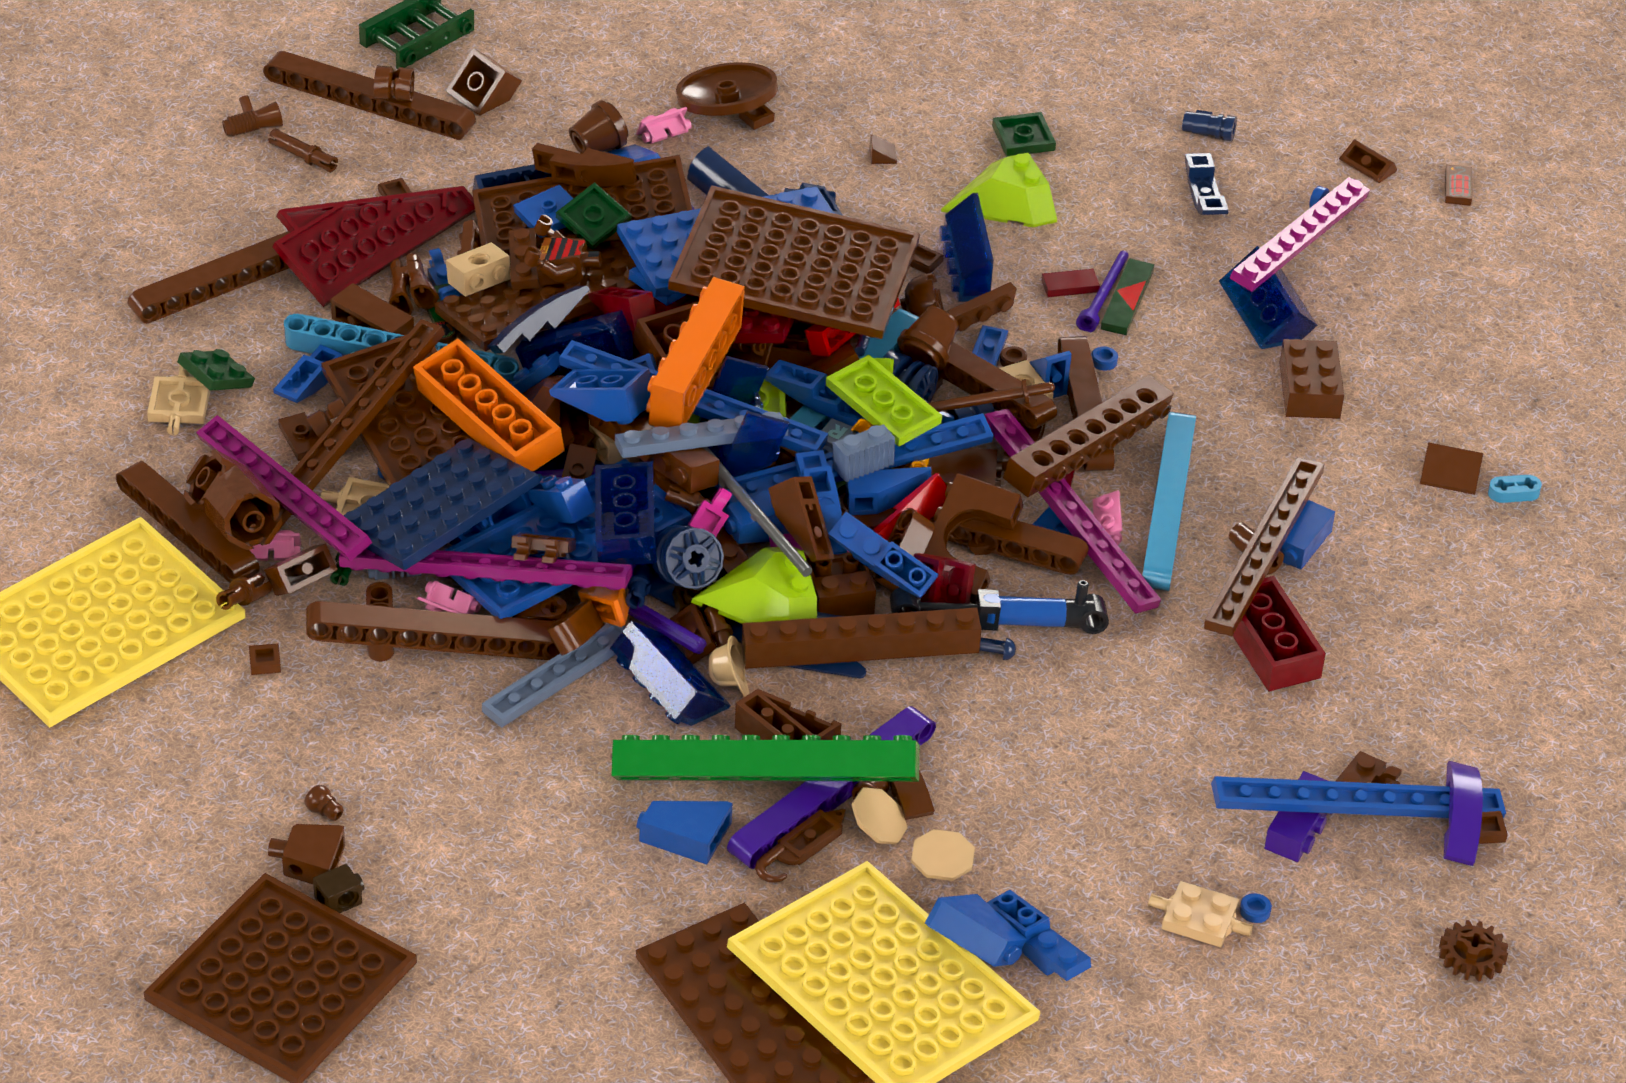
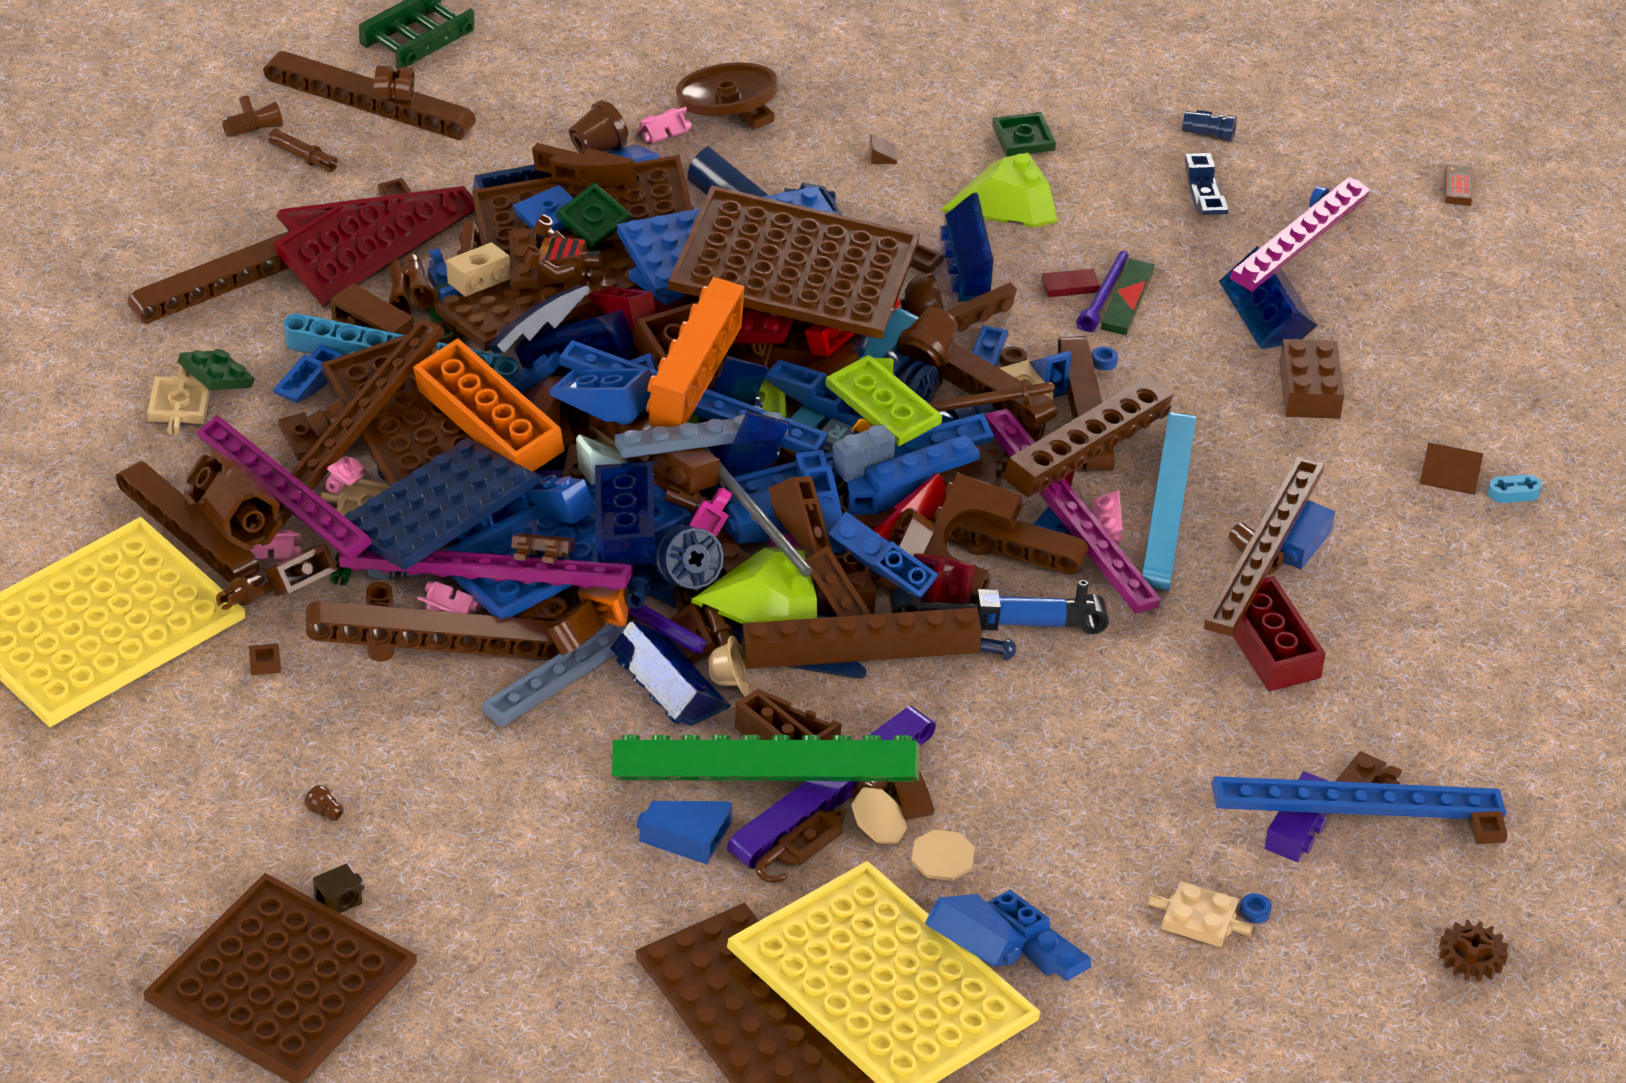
reddish brown torso [268,824,345,884] -> none
reddish brown slope [446,48,522,115] -> none
reddish brown slope [1339,139,1397,183] -> none
dark purple slope [1444,761,1483,866] -> none
none -> bright pink hinge [326,456,369,494]
none -> light aqua slope [576,434,631,485]
none -> reddish brown plate [805,545,872,617]
none -> blue plate [865,435,980,493]

